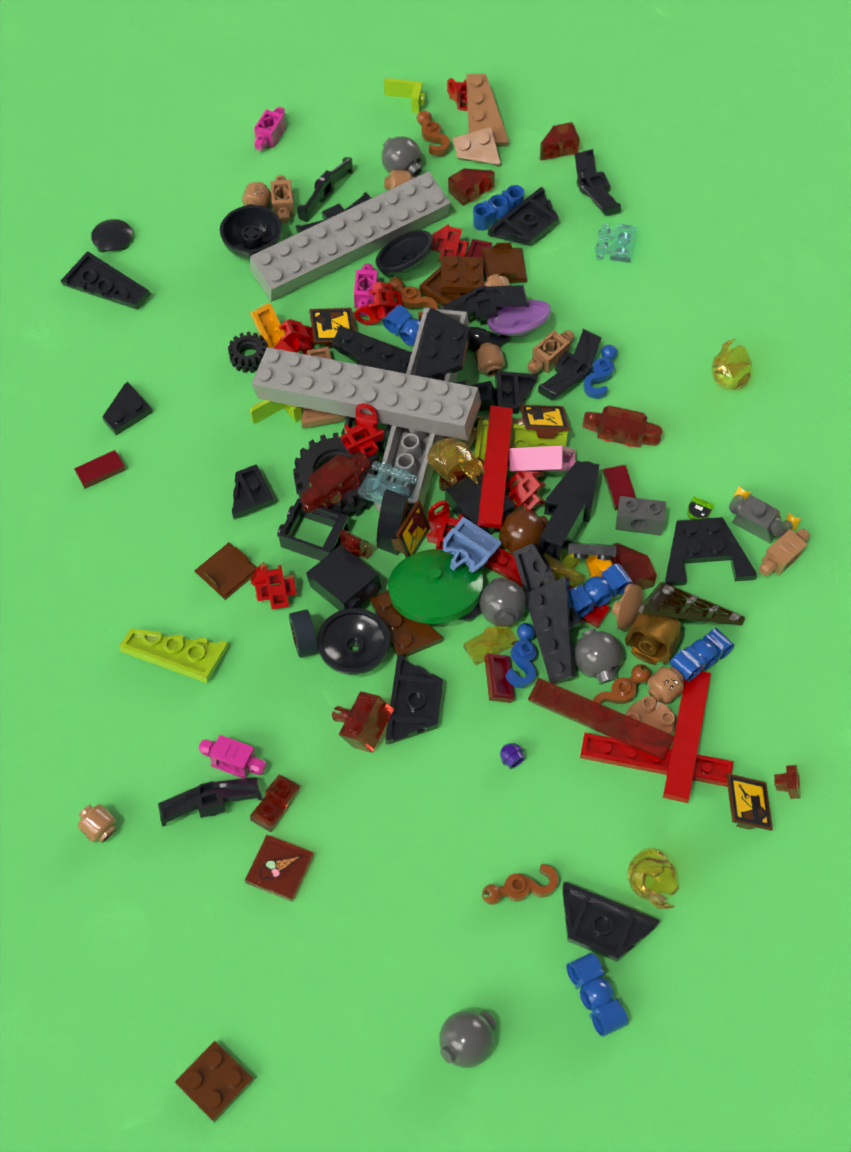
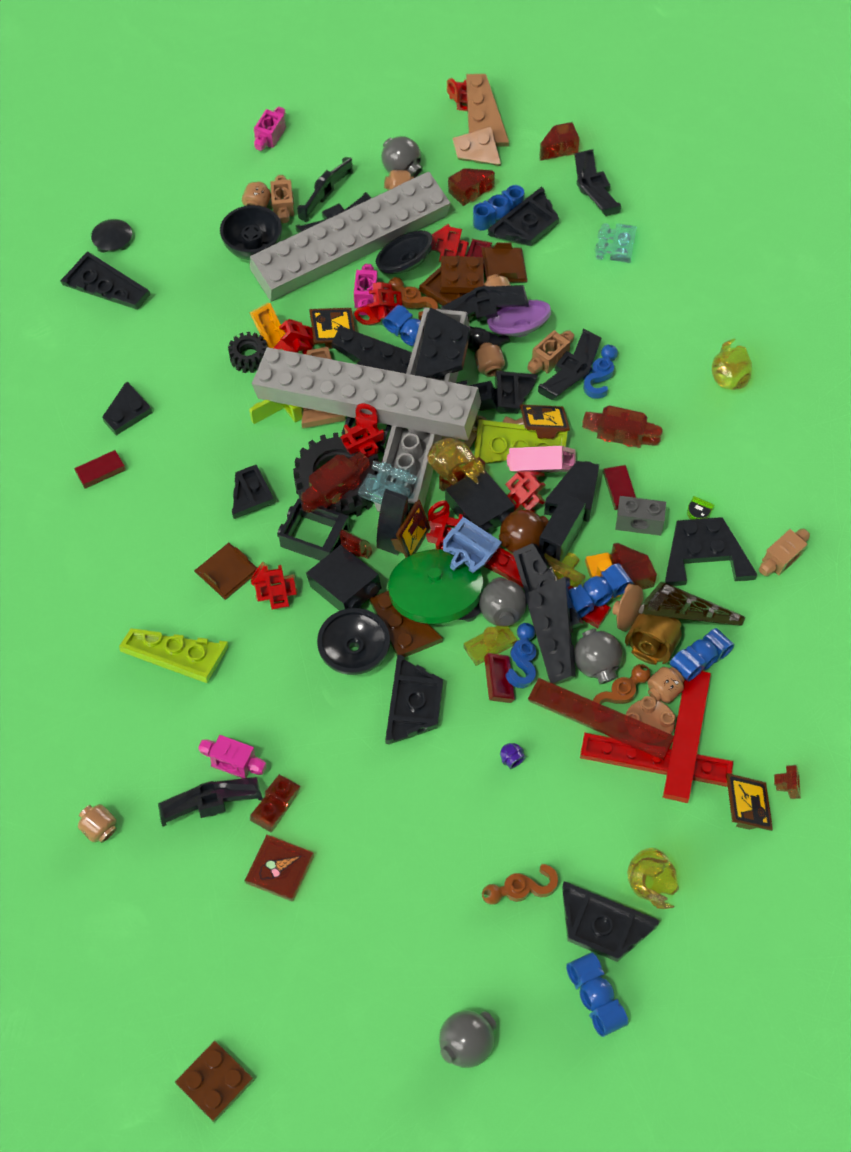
black wheel [289,609,318,658] -> none
clear red brick [332,691,394,753] -> none
lime bracket [384,78,425,113] -> none
dark orange piece [417,110,450,156] -> none
red tile [477,405,513,529] -> none
black wing [568,542,618,560] -> none
dark grey torso [729,486,801,544] -> none

